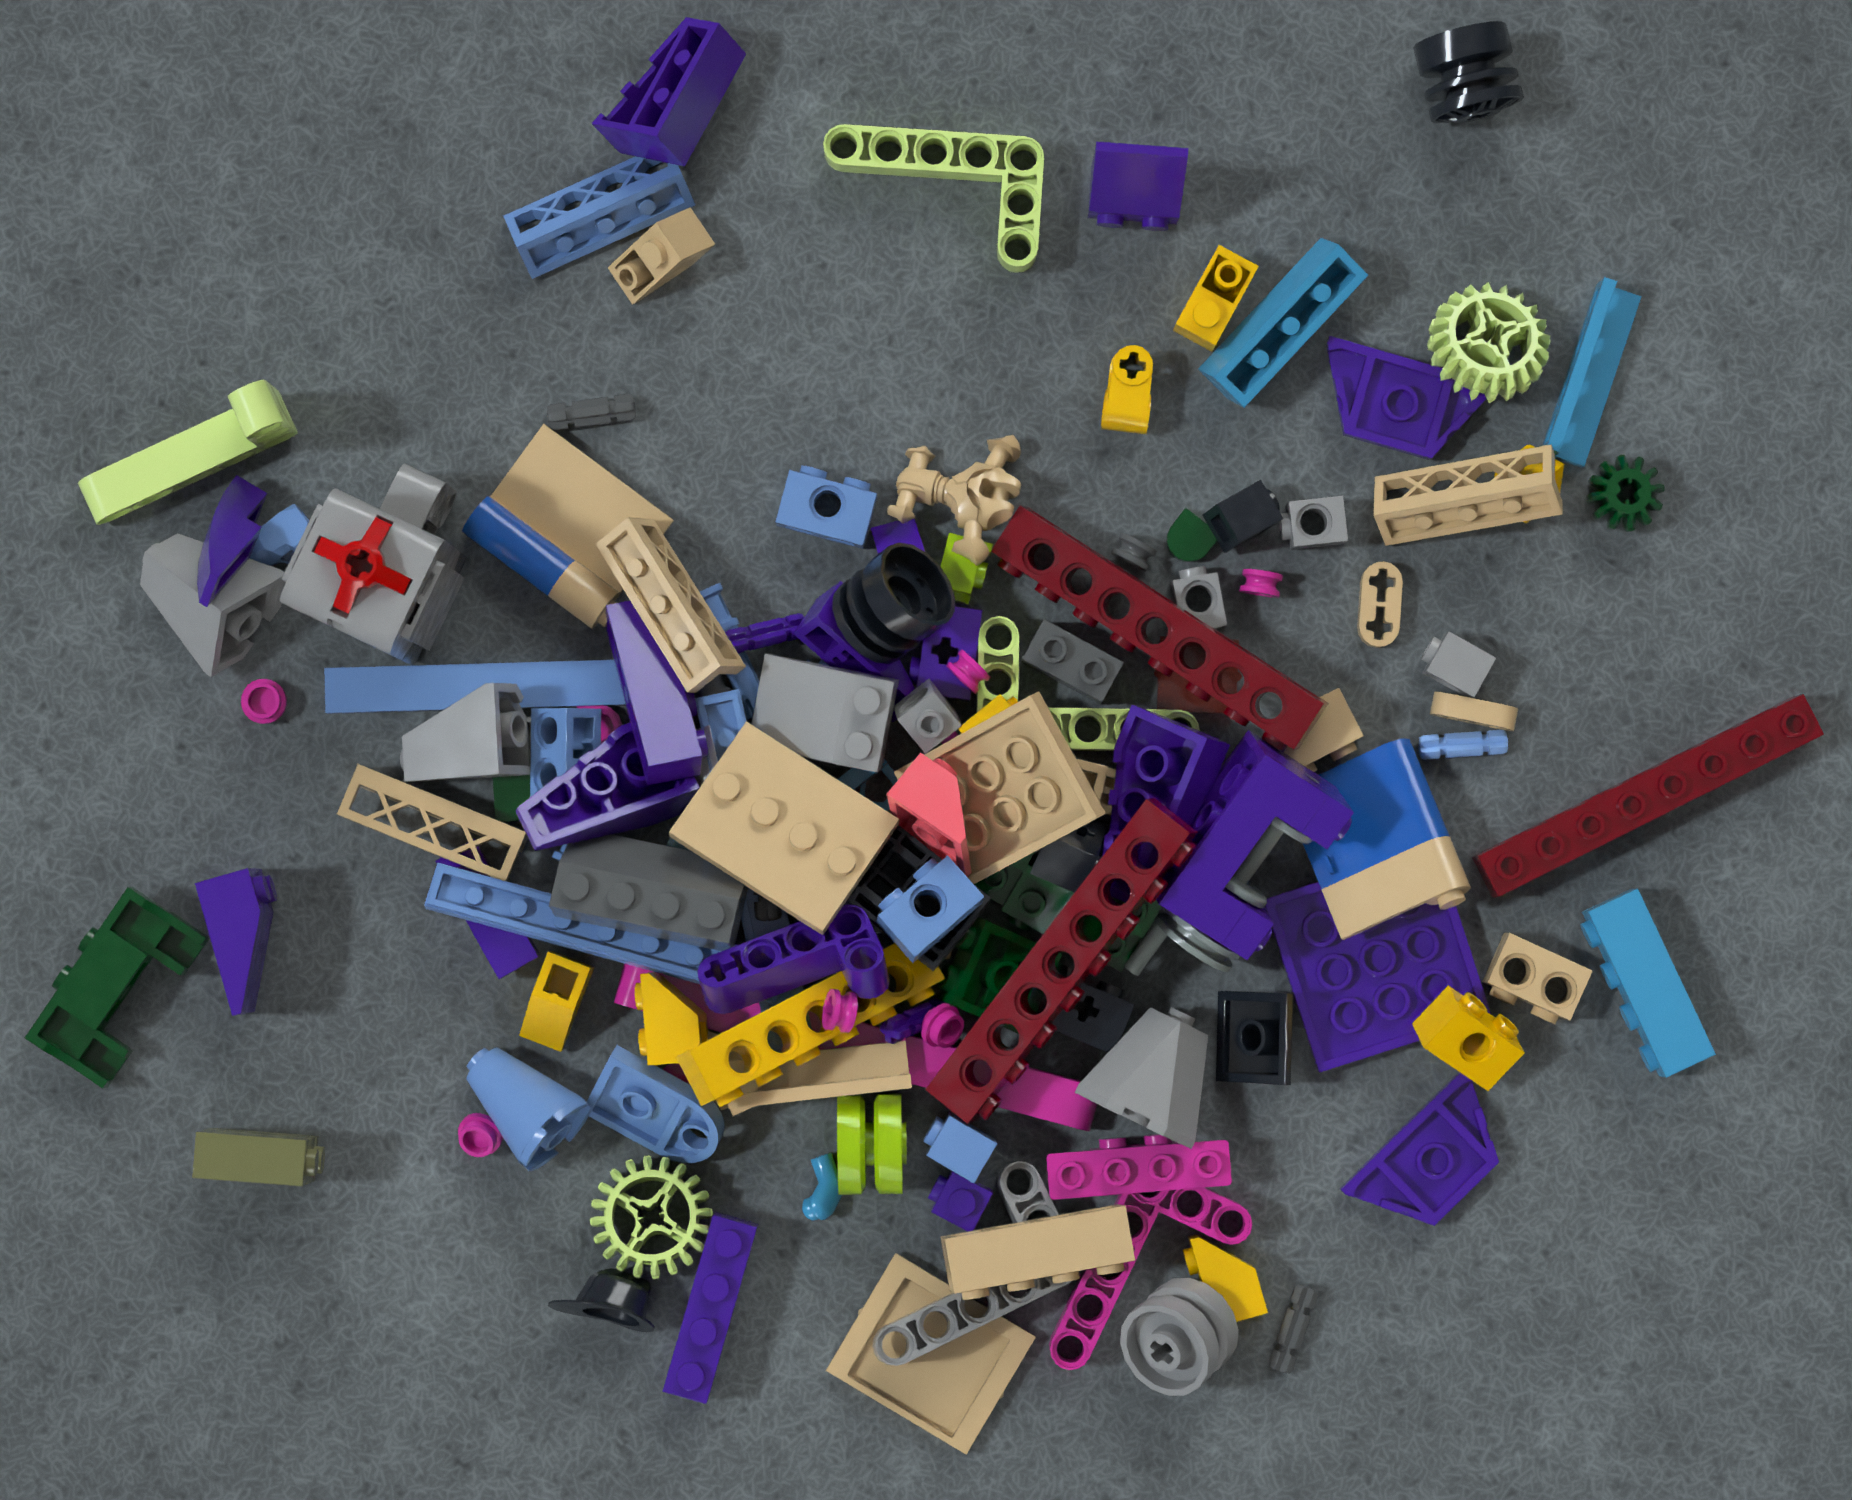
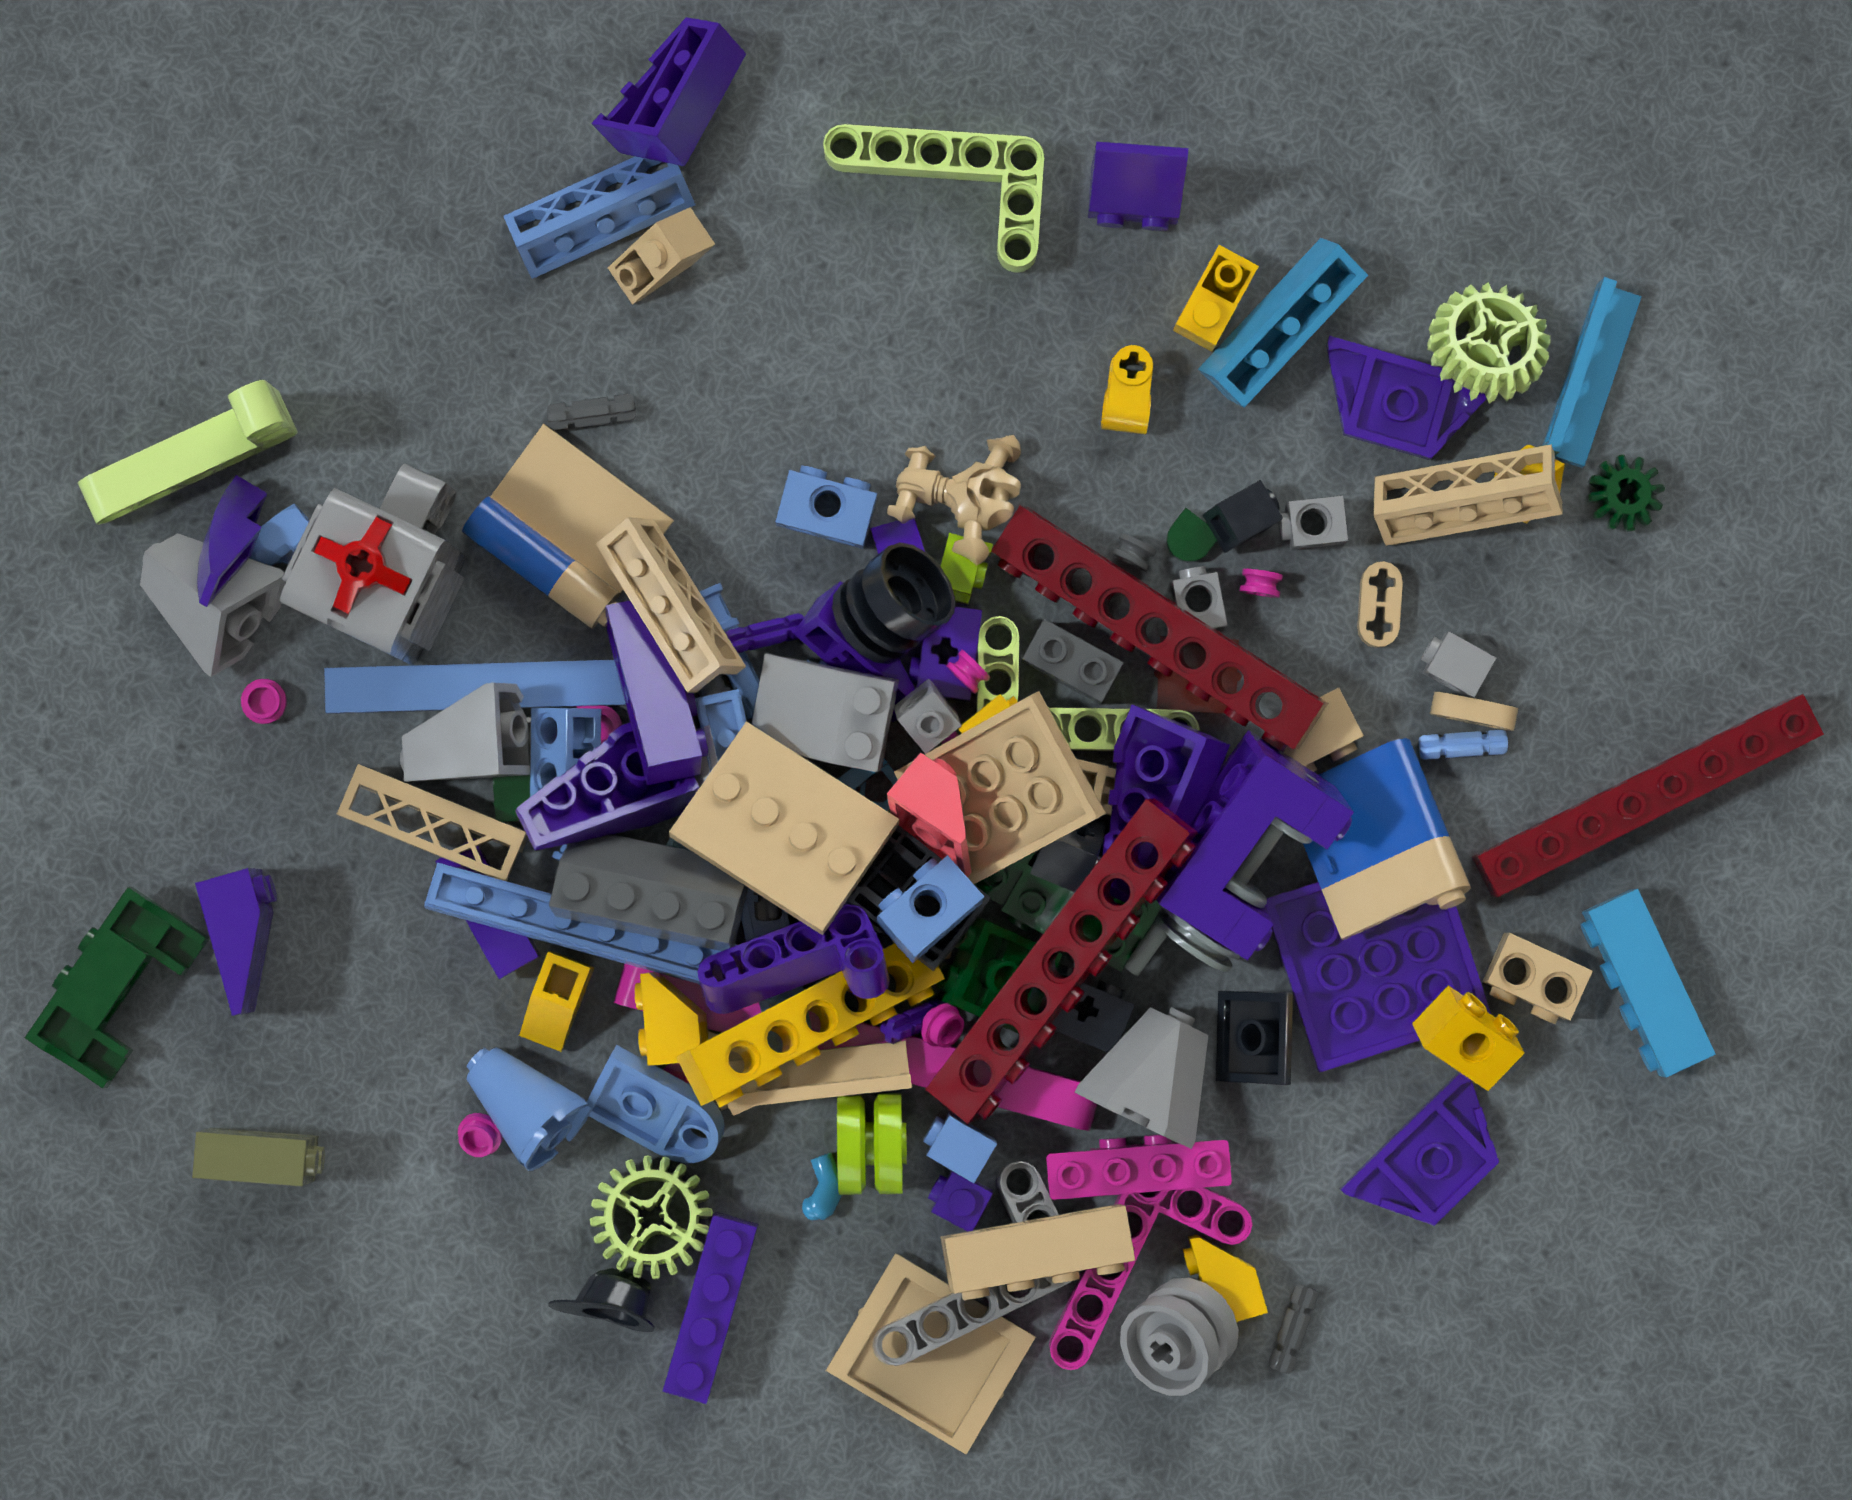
dark pink bush [822,989,858,1033] -> none
black wheel [1413,21,1524,123] -> none

